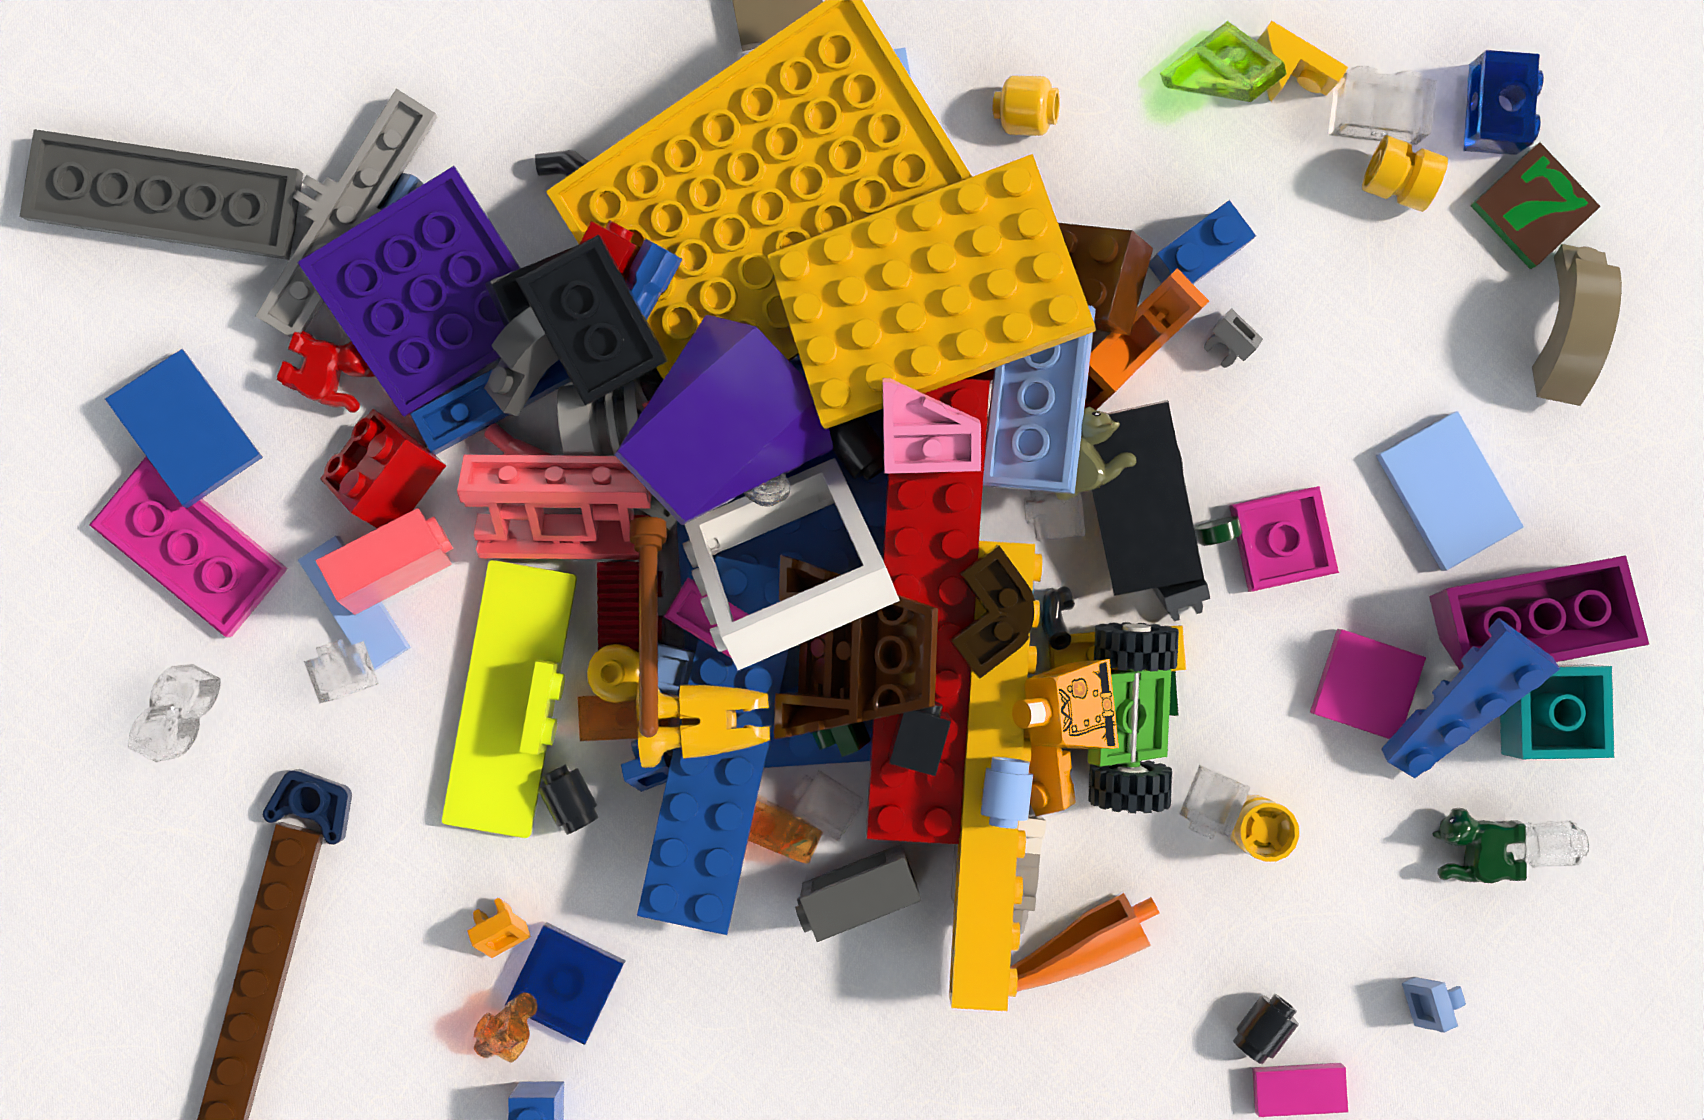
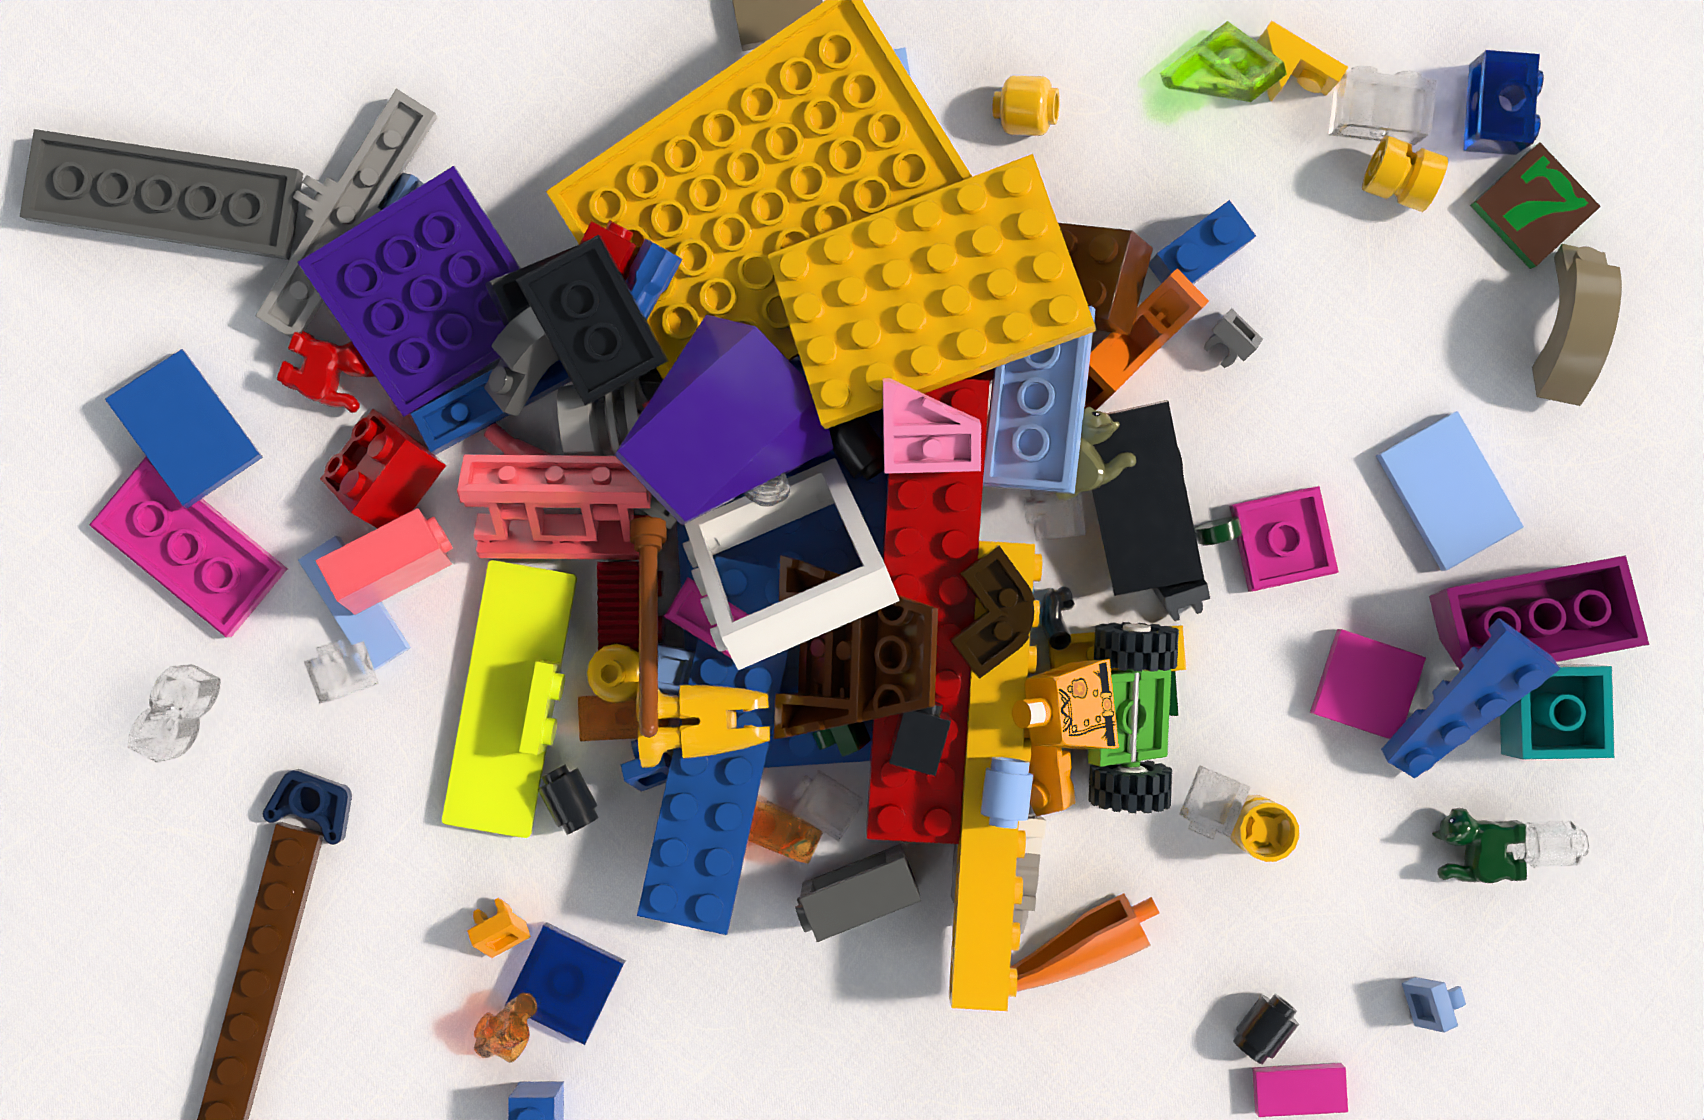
black arm [535,150,589,176] -> none

